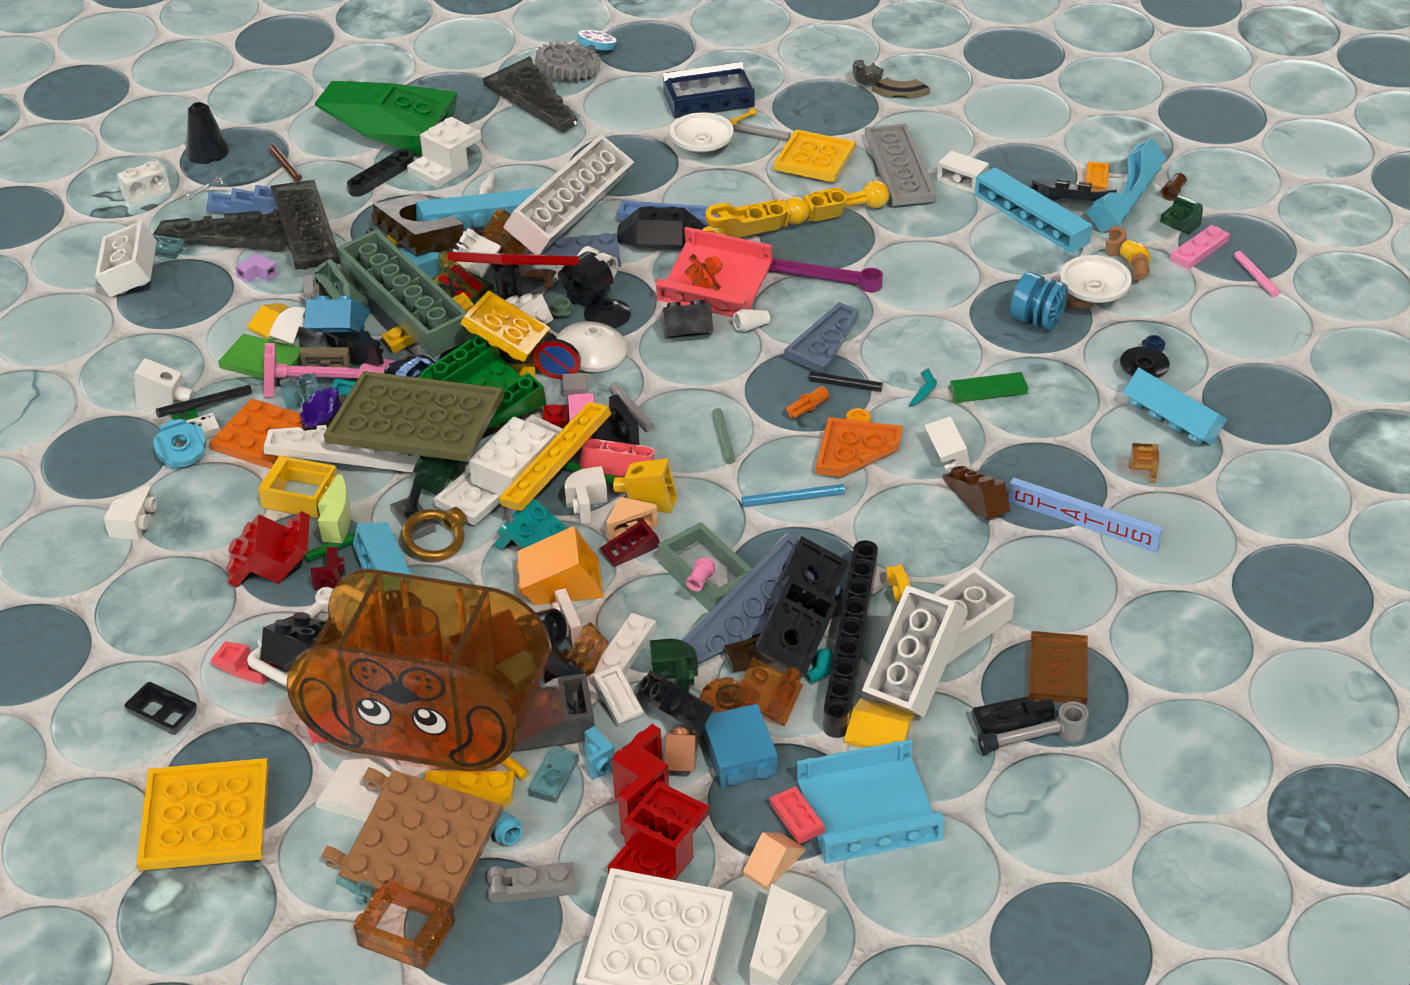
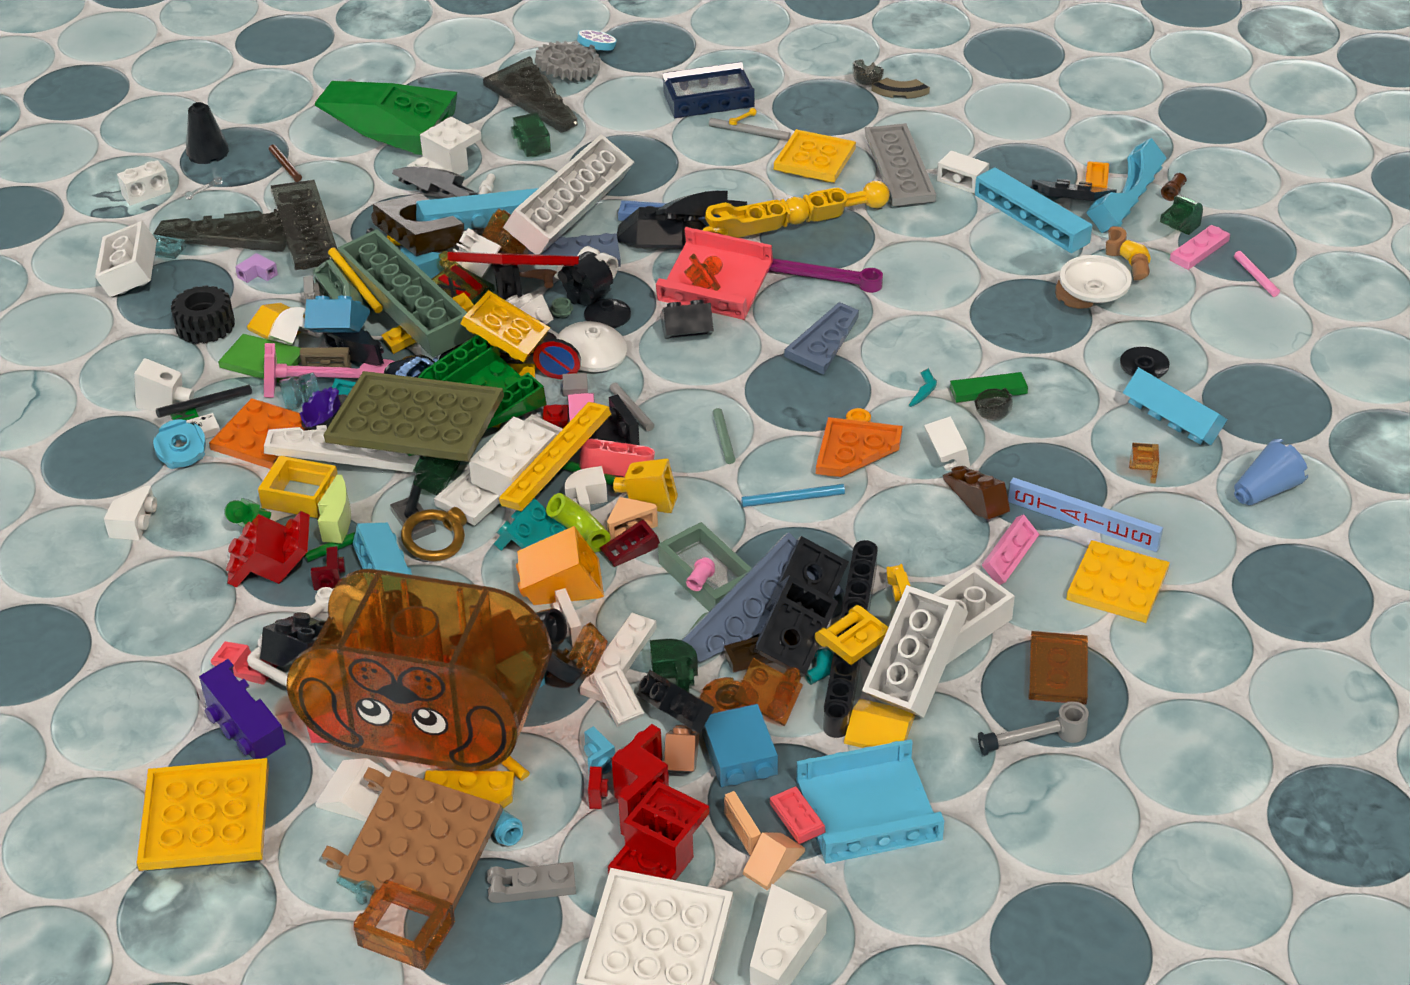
black piece [124,682,197,735] -> none
medium blue slope [206,185,299,214] -> none
black beam [347,149,414,197] -> none
dark grey slope [503,673,595,752] -> none
clear light blue plate [528,746,579,803] -> none
white dish [670,113,734,153] -> none
white cone [733,309,770,332] -> none
orange axle [786,386,829,418] -> none
black bar [809,371,883,392] -> none
black hinge [972,696,1055,734] -> none
dark azure wheel [1010,271,1068,331] -> none
dark blue plate [1141,335,1166,352] -> none
none -> black tyre [171,285,235,344]
none -> dark purple wedge [199,659,286,759]
none -> green hips [224,498,272,528]
none -> yellow bar [328,248,383,313]
none -> slope [392,166,479,197]
none -> clear green brick [511,112,551,157]
none -> lime cylinder [546,493,611,552]
none -> red plate [588,766,608,809]
none -> black slope [656,190,747,222]
none -> light nougat tile [724,791,761,855]
none -> yellow plate [815,605,889,665]
none -> clear smoke hair [975,388,1013,421]
none -> bright pink plate [982,514,1040,585]
none -> yellow plate [1066,540,1170,623]
none -> medium blue cone [1234,439,1308,505]

